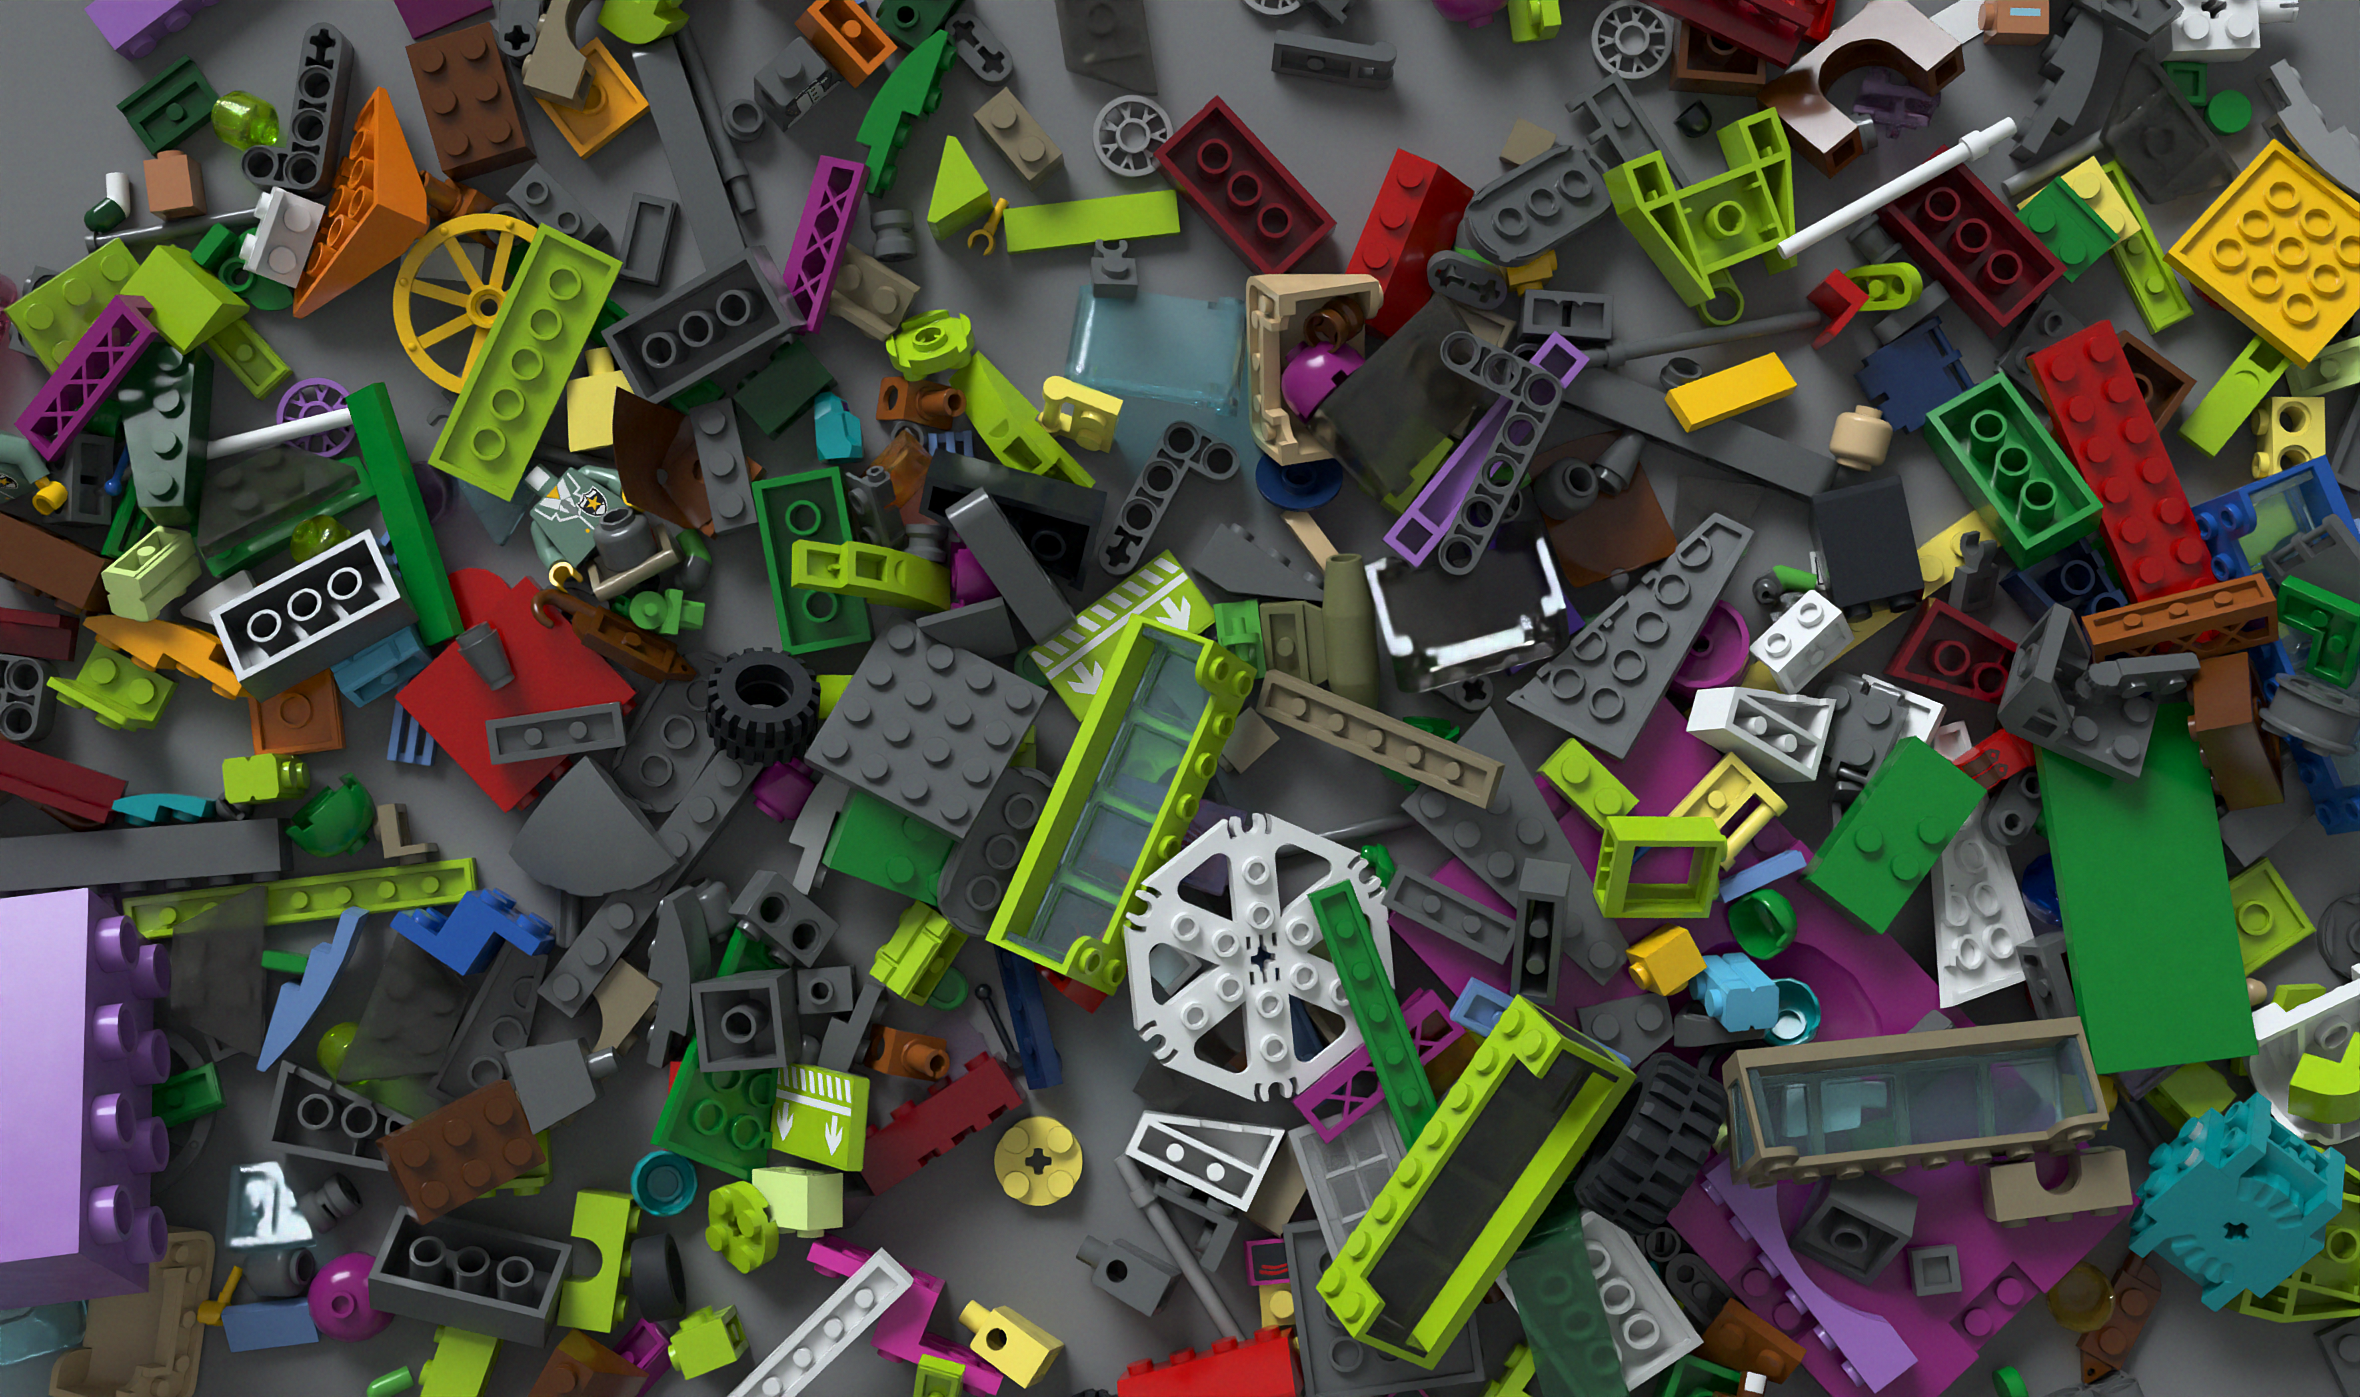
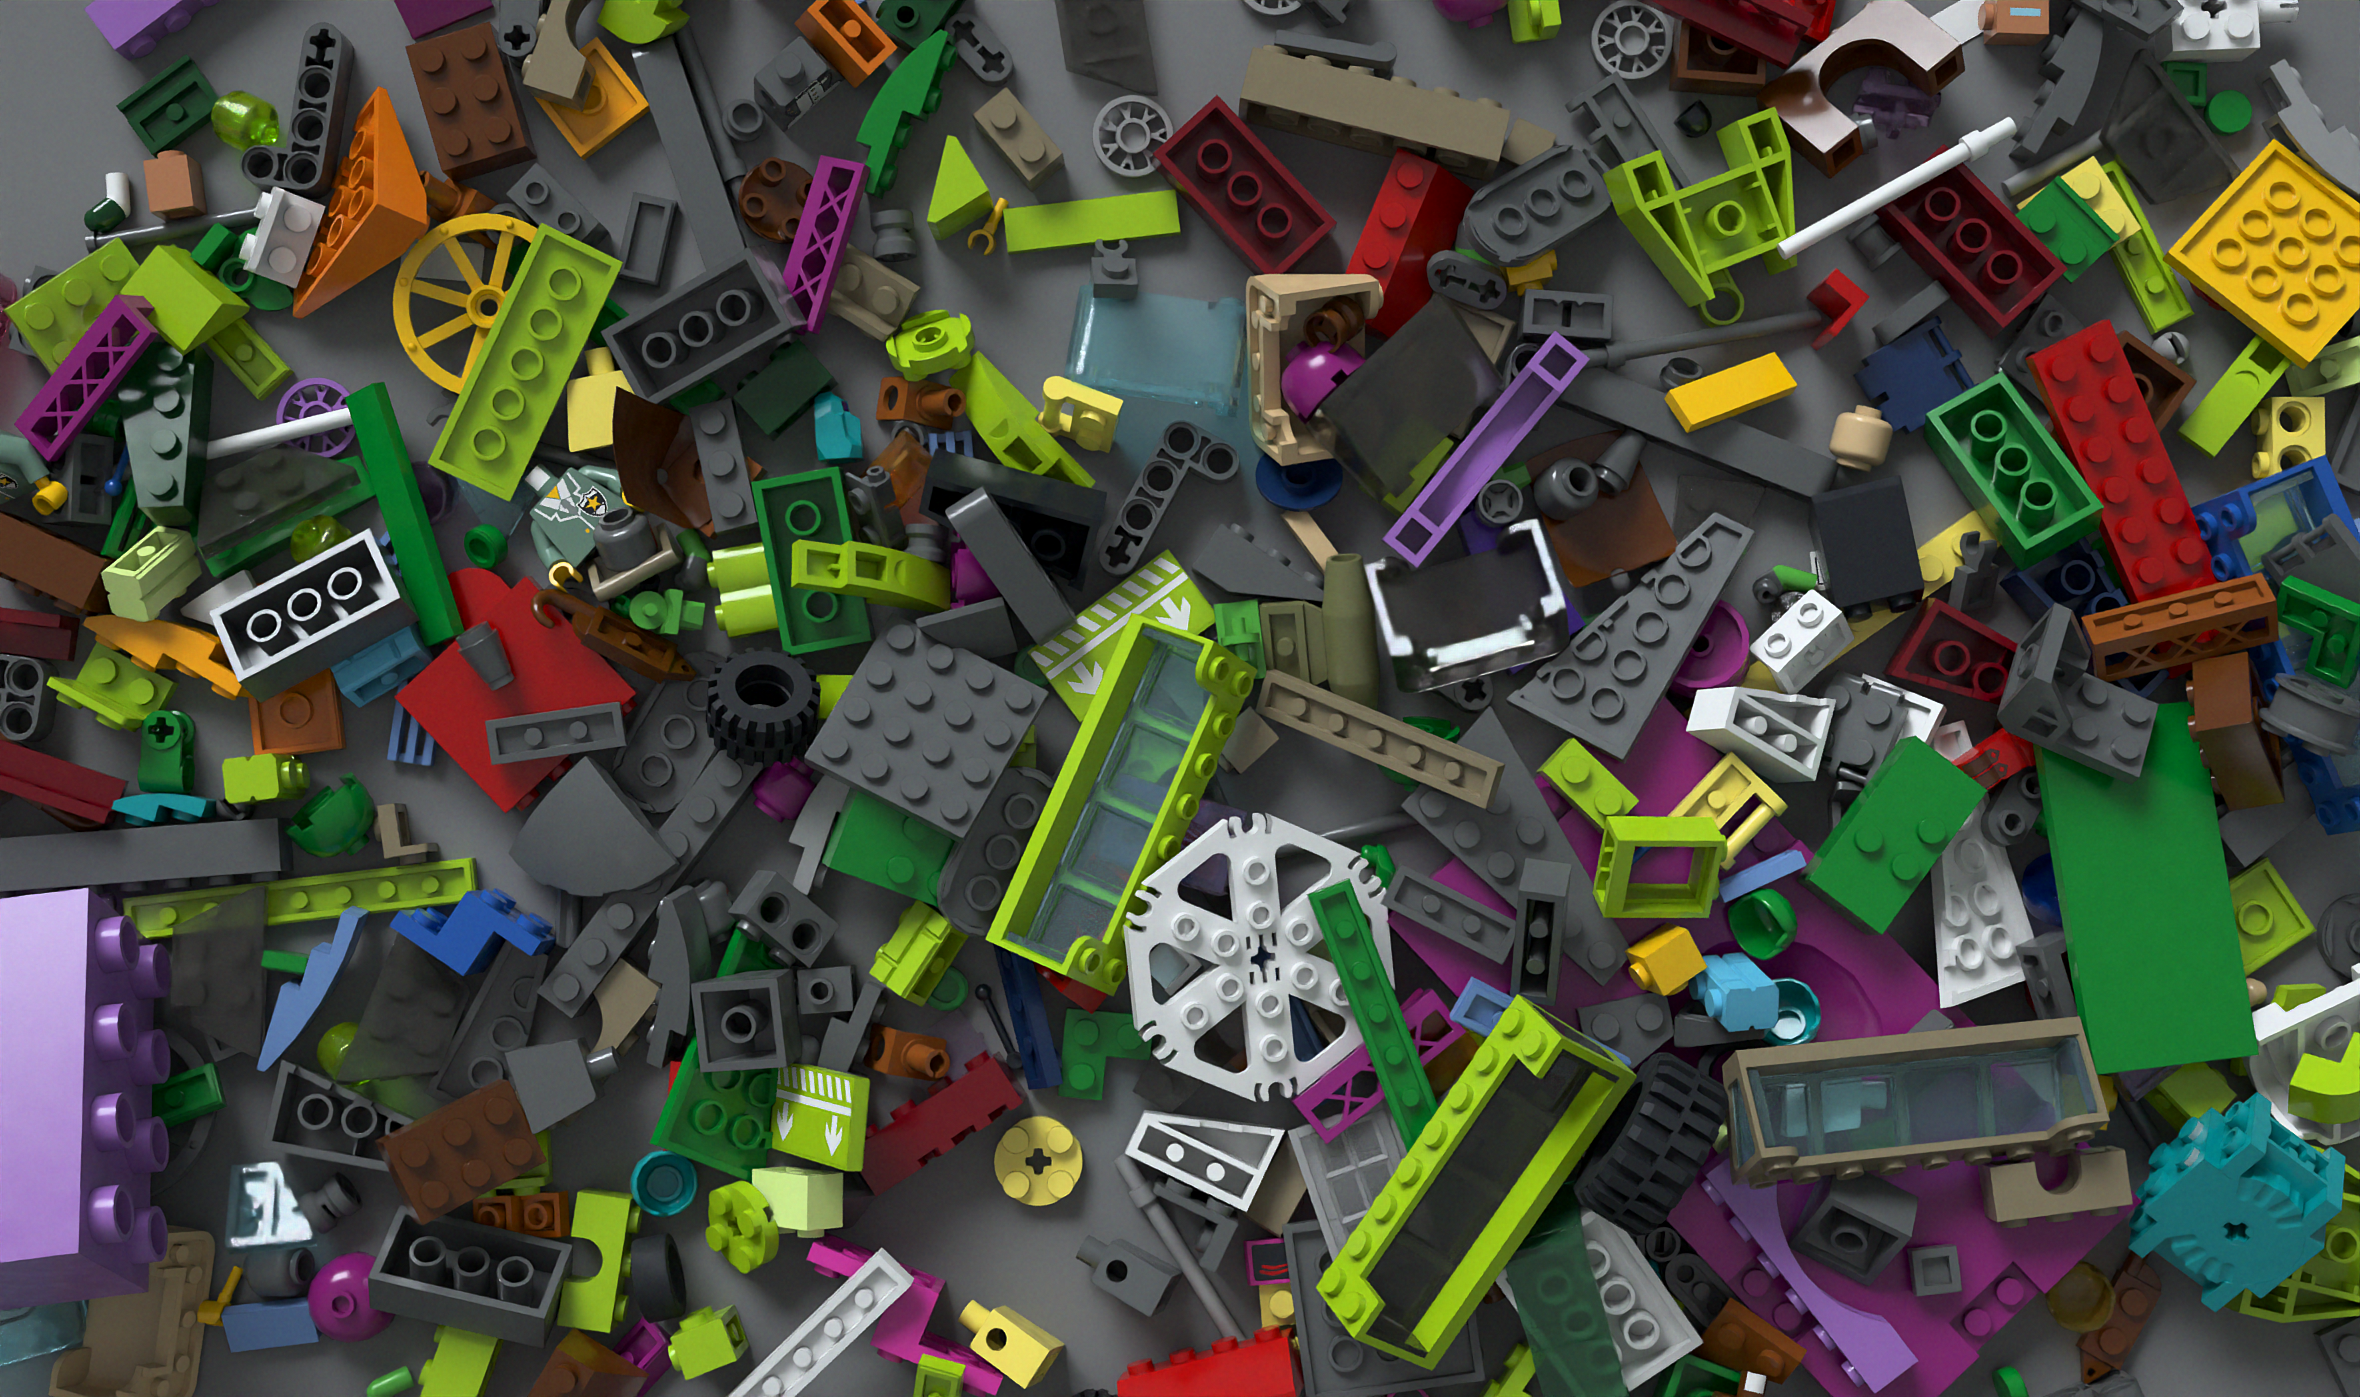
dark grey beam [1438,331,1565,575] -> none
lime plate [1844,262,1923,311] -> none
dark grey hinge [2069,652,2201,704] -> none
none -> green piece [138,710,196,795]
none -> green tile [464,523,508,570]
none -> orange slope [473,1190,570,1238]
none -> lime brick [707,542,779,639]
none -> reddish brown dish [738,157,813,244]
none -> green plate [1058,1007,1152,1100]
none -> dark tan brick [1238,45,1511,182]
none -> light grey hinge [2151,332,2191,366]

